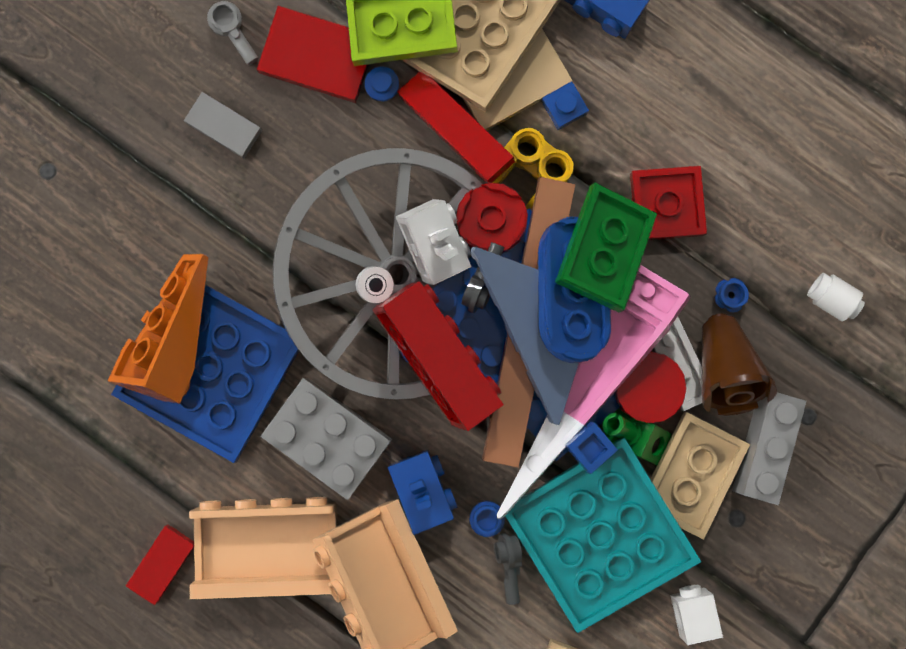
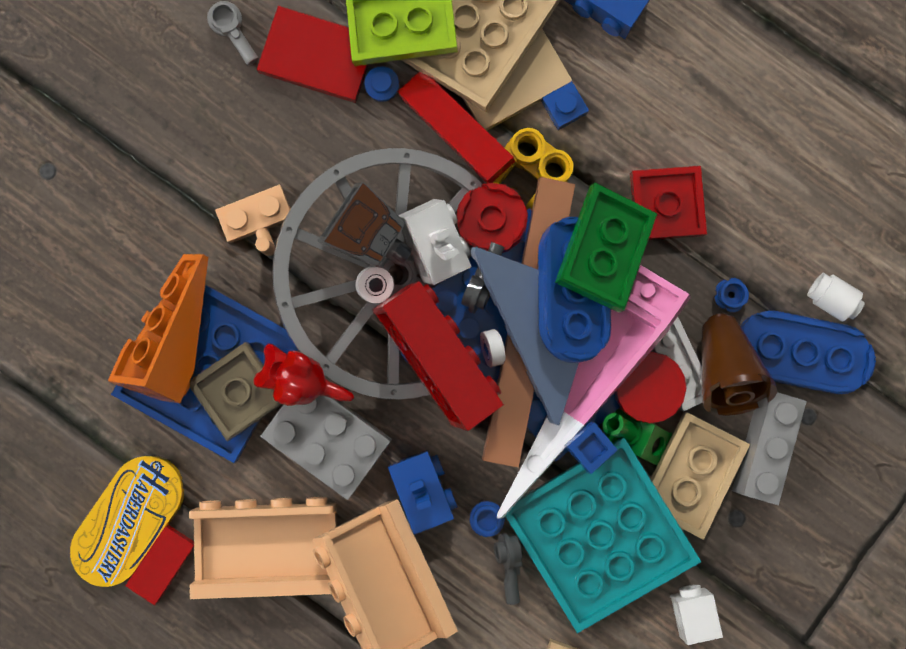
light grey tile [184,92,262,159] -> none
none -> yellow tile [70,456,184,587]
none -> dark tan tile [190,342,282,441]
none -> light nougat plate [215,184,290,256]
none -> red animal [253,343,354,406]
none -> torso [318,182,412,267]
none -> white tile [480,329,506,367]
none -> blue tile [741,311,876,394]

